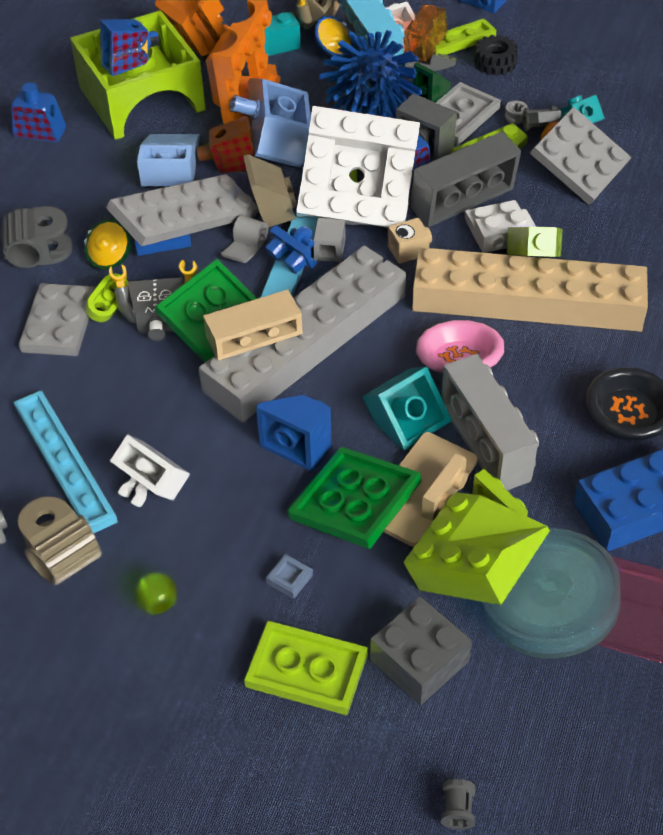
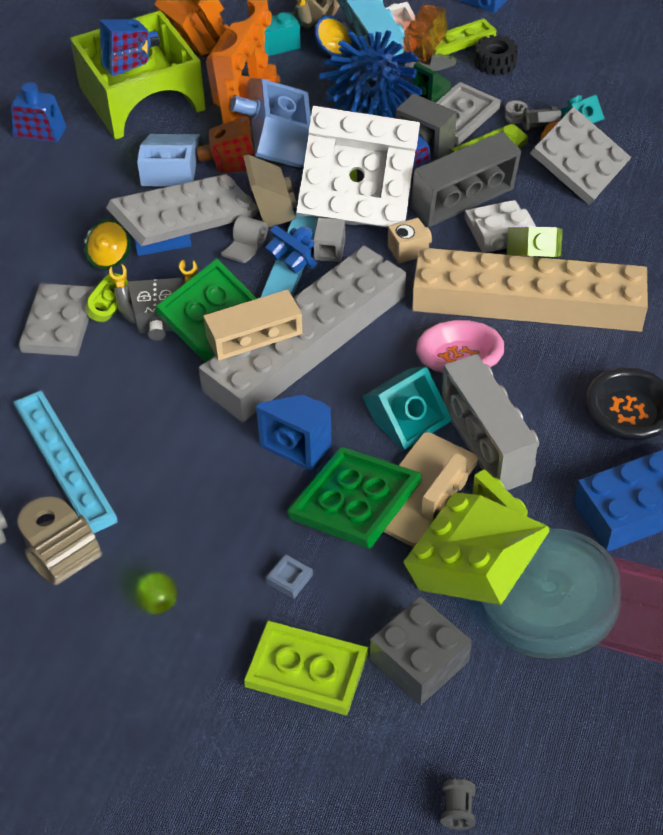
dark grey piece [2,206,73,268] -> none
white brick [110,434,190,507] -> none

